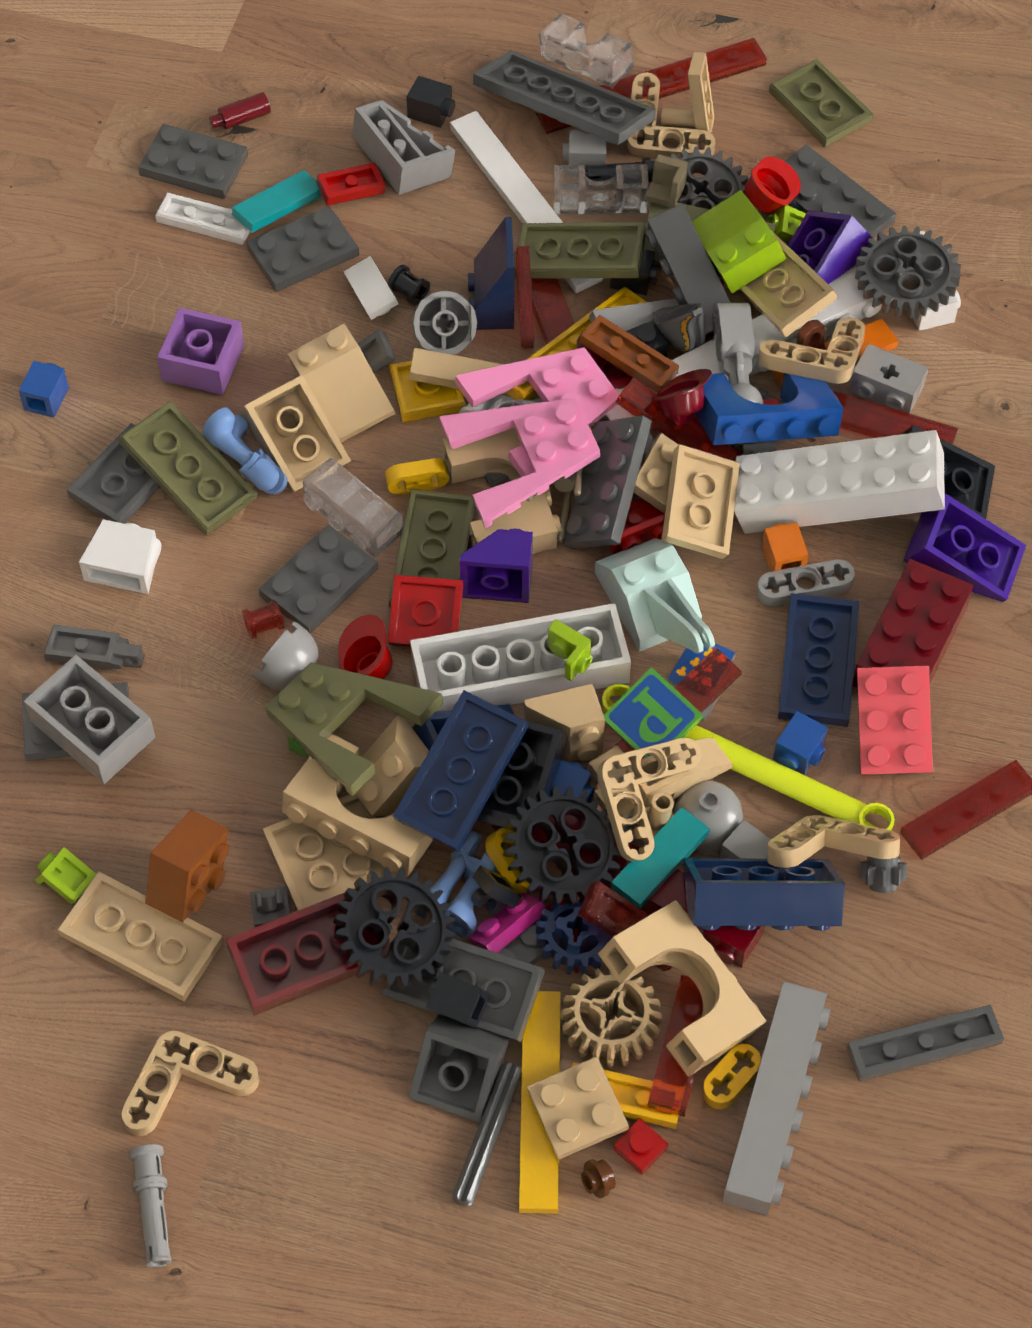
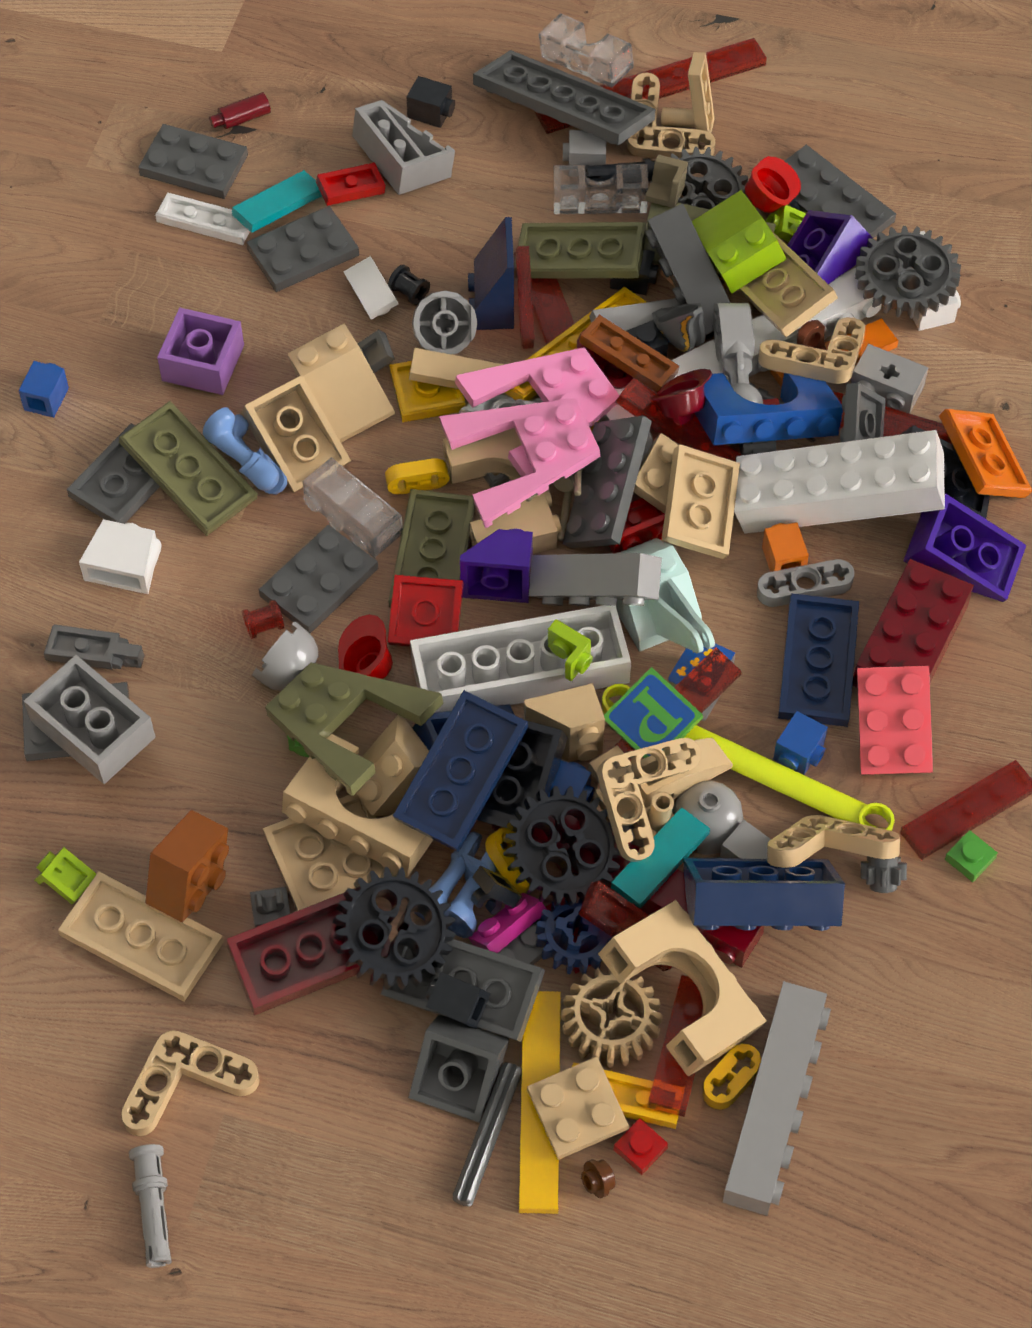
white tile [450,111,603,293] -> none
olive tile [769,59,873,147] -> none
dark grey plate [847,1004,1004,1082] -> none
none -> light grey brick [529,553,662,606]
none -> dark grey plate [840,383,886,442]
none -> orange tile [939,409,1032,498]
none -> bright green plate [945,830,998,882]

